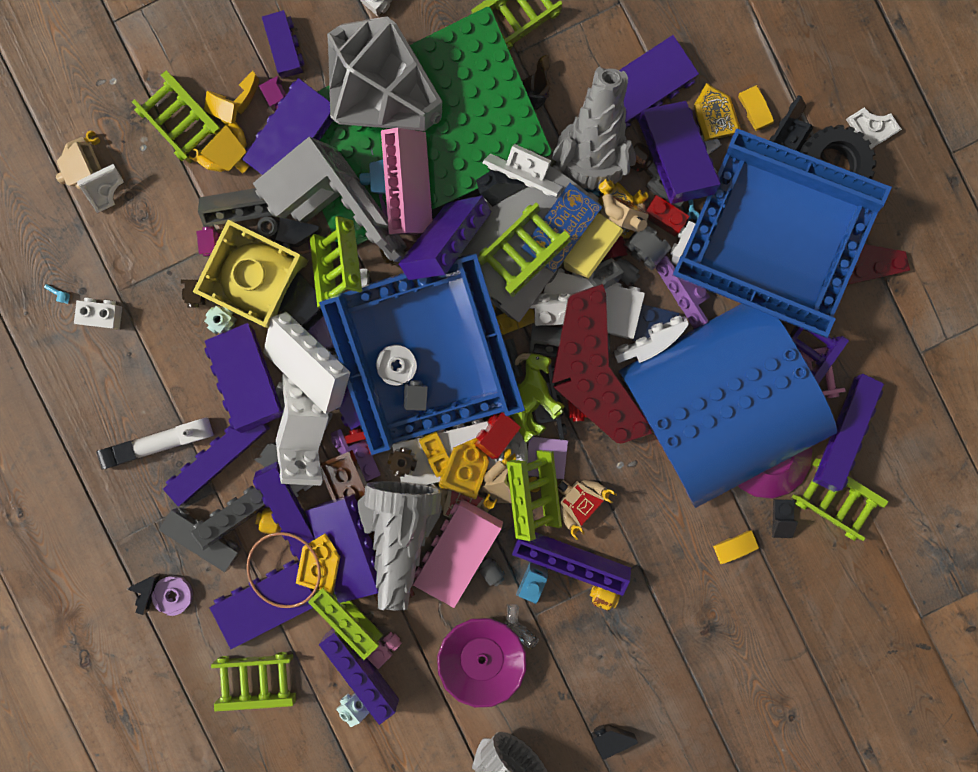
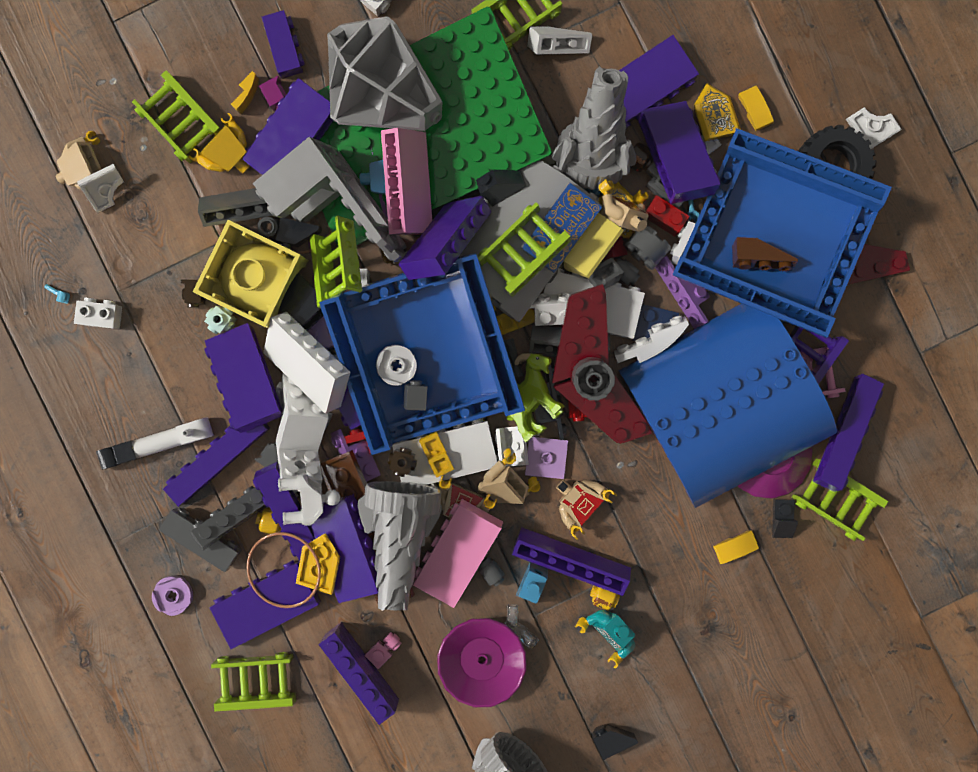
black slope [127,573,161,615] -> none
magenta window [196,226,220,257] -> none
yellow slope [204,91,238,123] -> none
lime fence [308,587,383,660] -> none
light aqua brick [336,693,370,727] -> none
yellow tile [440,438,489,499] -> none
red brick [474,412,521,459] -> none
white bracket [483,144,563,197] -> none
lime fence [507,450,562,541] -> none
dark brown piece [522,55,550,110] -> none
black bracket [769,95,813,152] -> none
none -> white connector [278,474,340,526]
none -> white slope [527,27,592,54]
none -> dark grey brick [572,357,615,401]
none -> teal torso [575,610,635,668]
none -> reddish brown slope [732,237,798,272]

